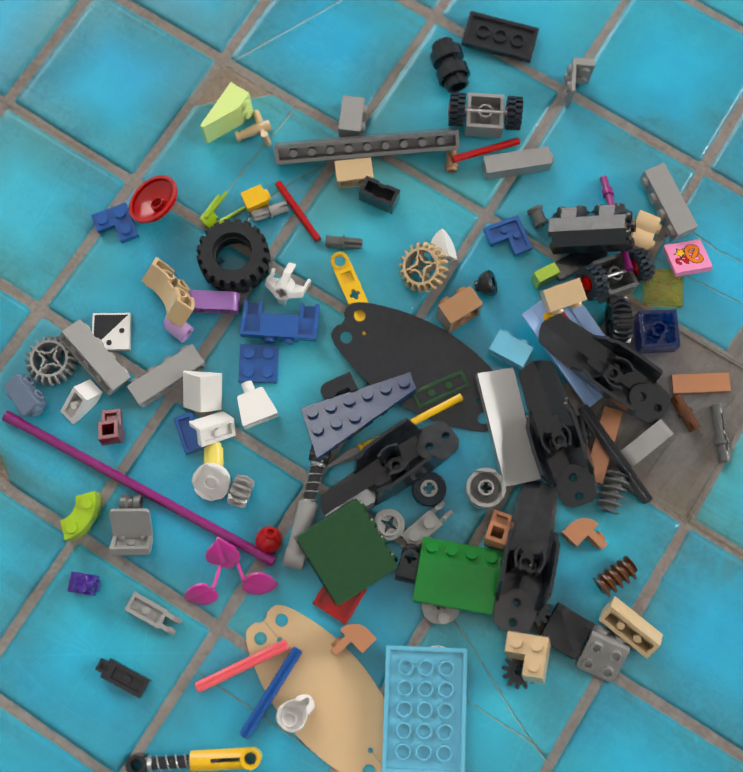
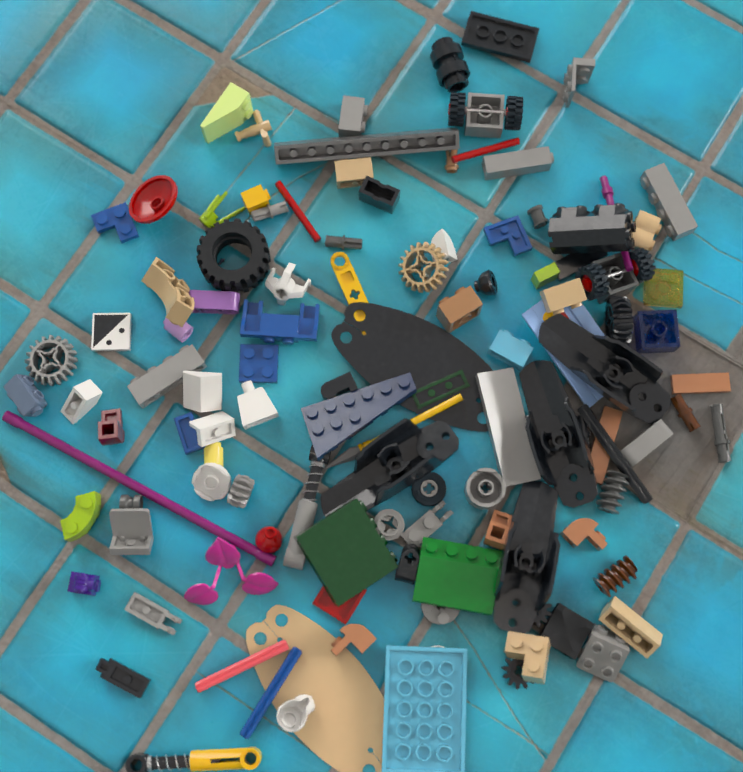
light grey brick [59,319,130,396] -> none
bright pink tile [663,239,713,277] -> none

